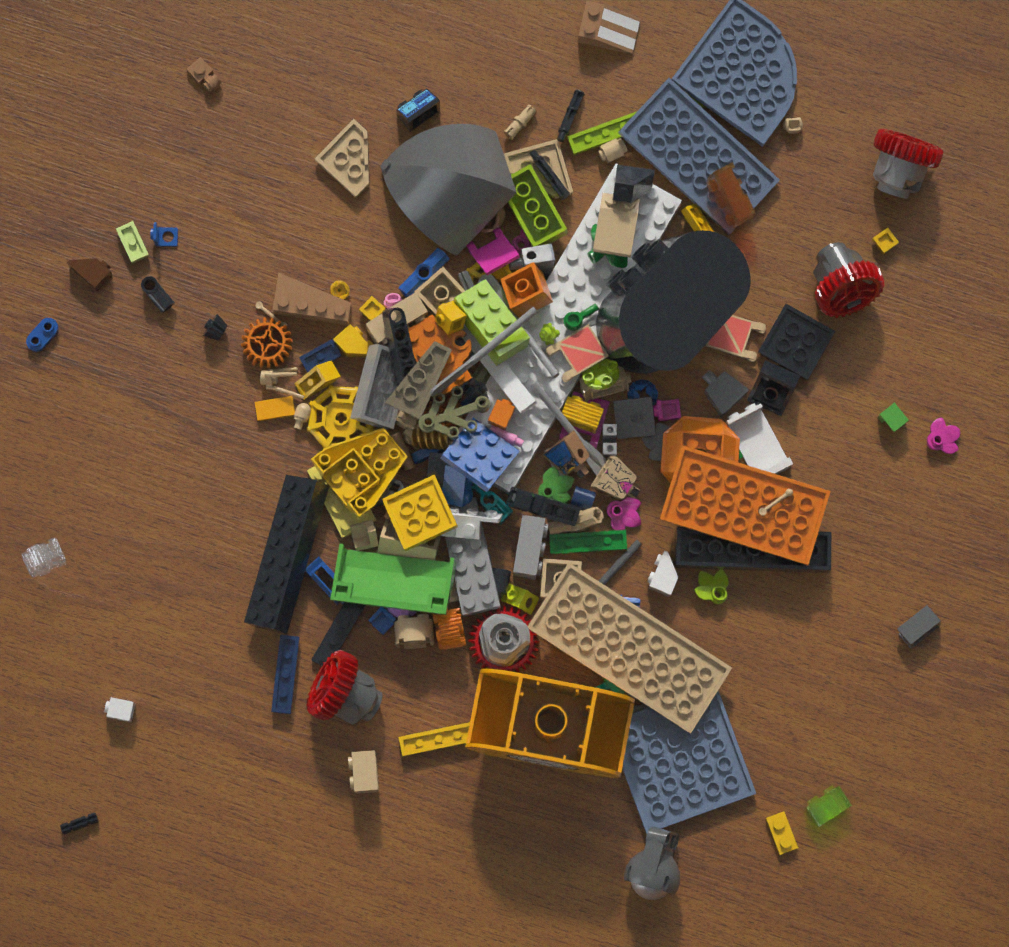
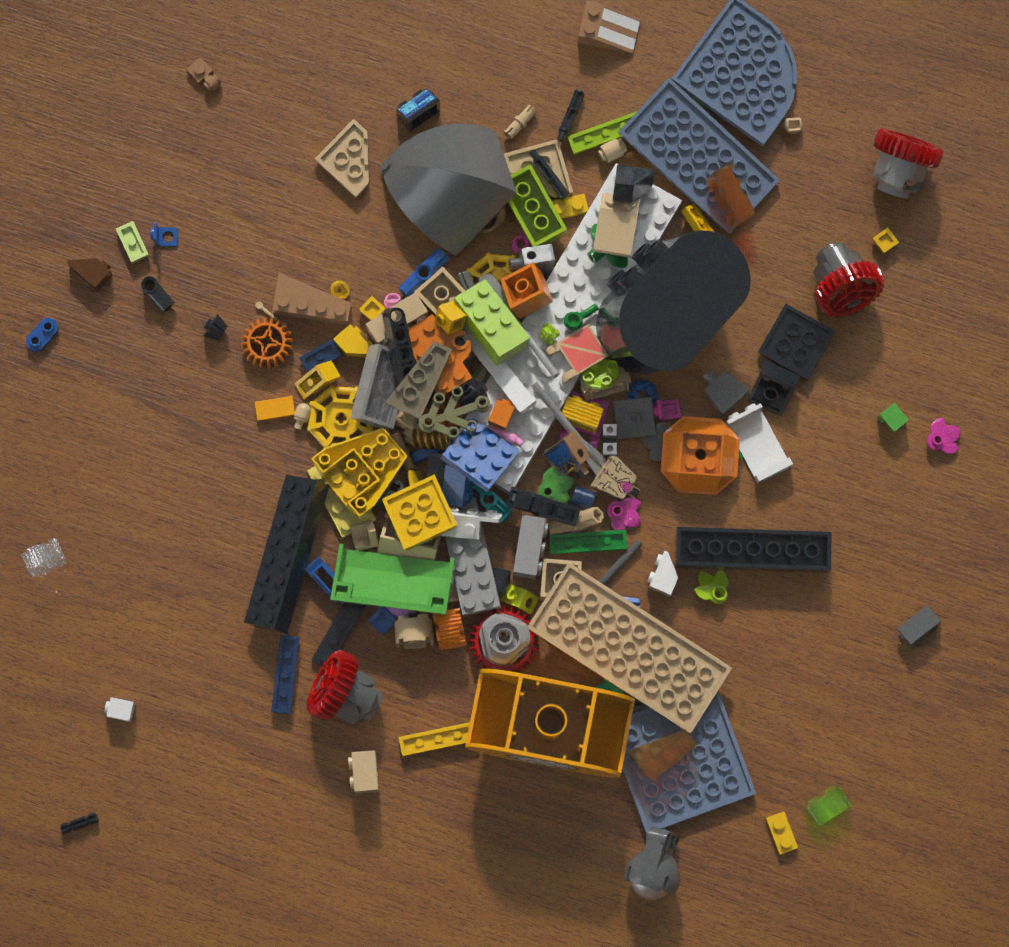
tan plant [260,367,304,399] -> none
light grey piece [430,307,538,396] -> none
dark pink flag [467,228,520,276] -> none
orange plate [659,445,831,565] -> none
coral flag [706,315,766,362] -> none
tan hinge [759,489,793,516] -> none
none -> yellow slope [407,470,424,486]
none -> yellow plate [552,194,589,219]
none -> clear orange wedge [626,729,698,782]

